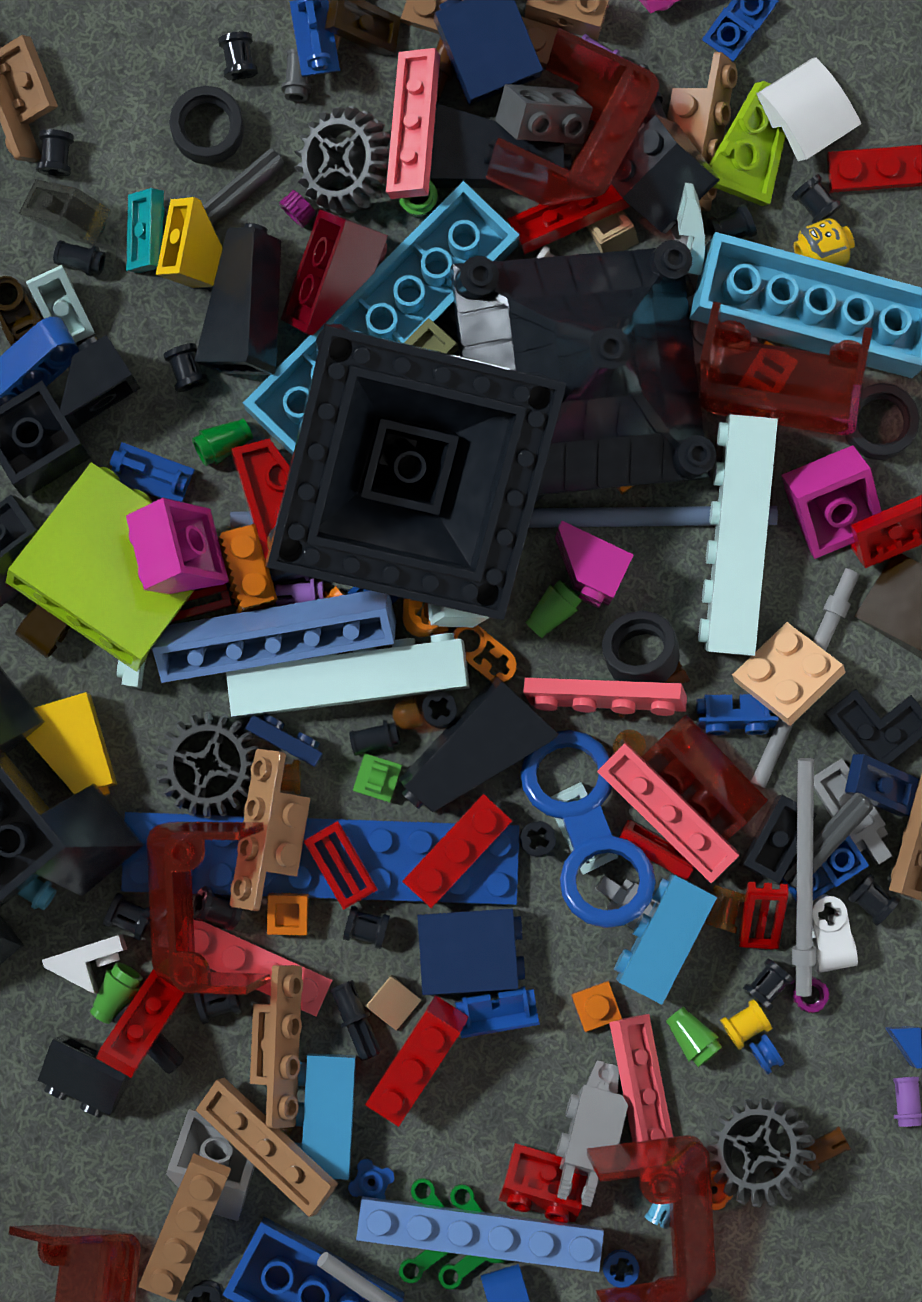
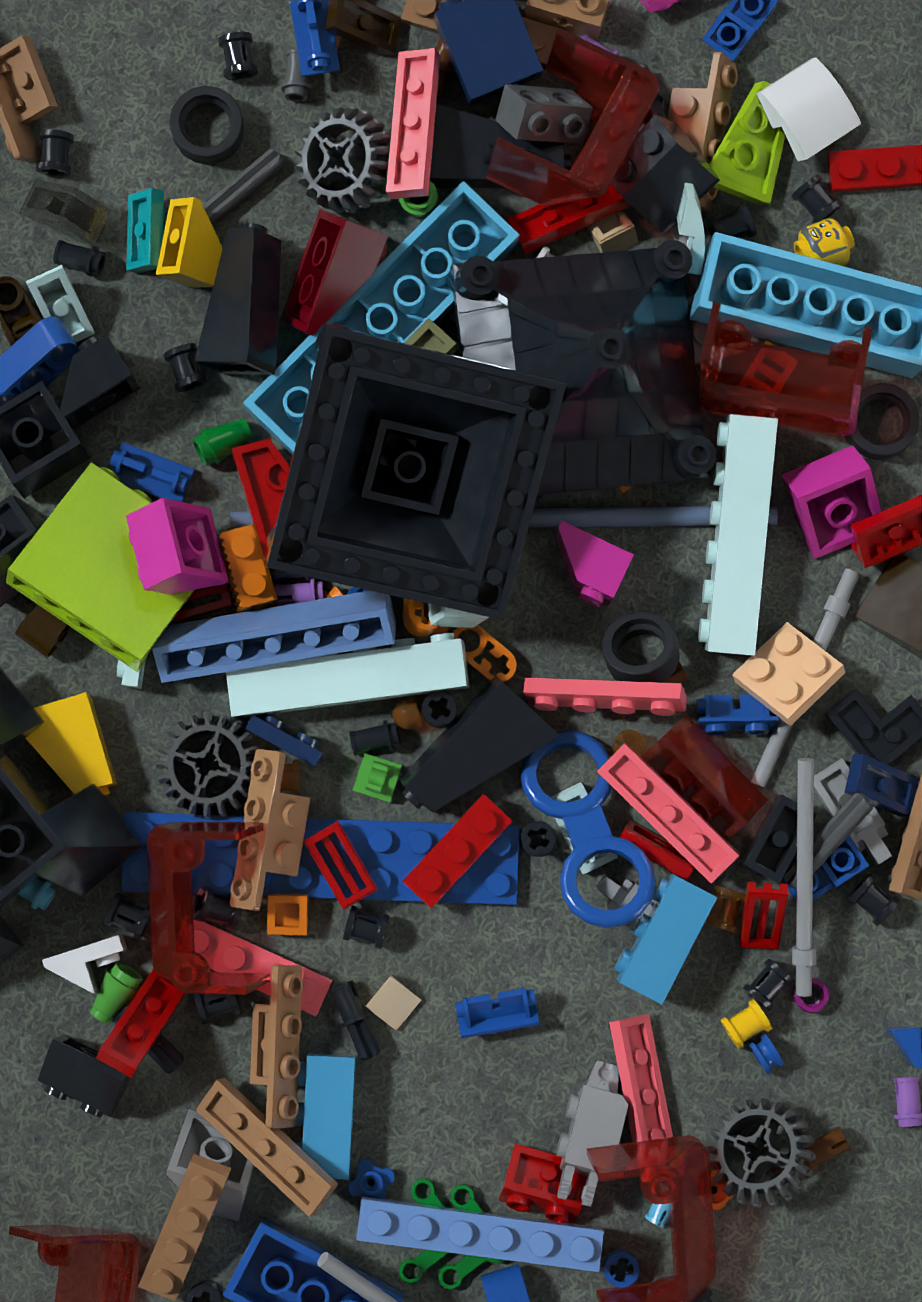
magenta axle [279,190,316,228] -> none
red brick [365,995,469,1127] -> none
dark blue brick [417,908,525,995] -> none
bright green cone [525,580,583,638] -> none
orange plate [571,981,622,1032] -> none
bright green cone [666,1007,723,1068] -> none
white piece [812,895,858,973] -> none

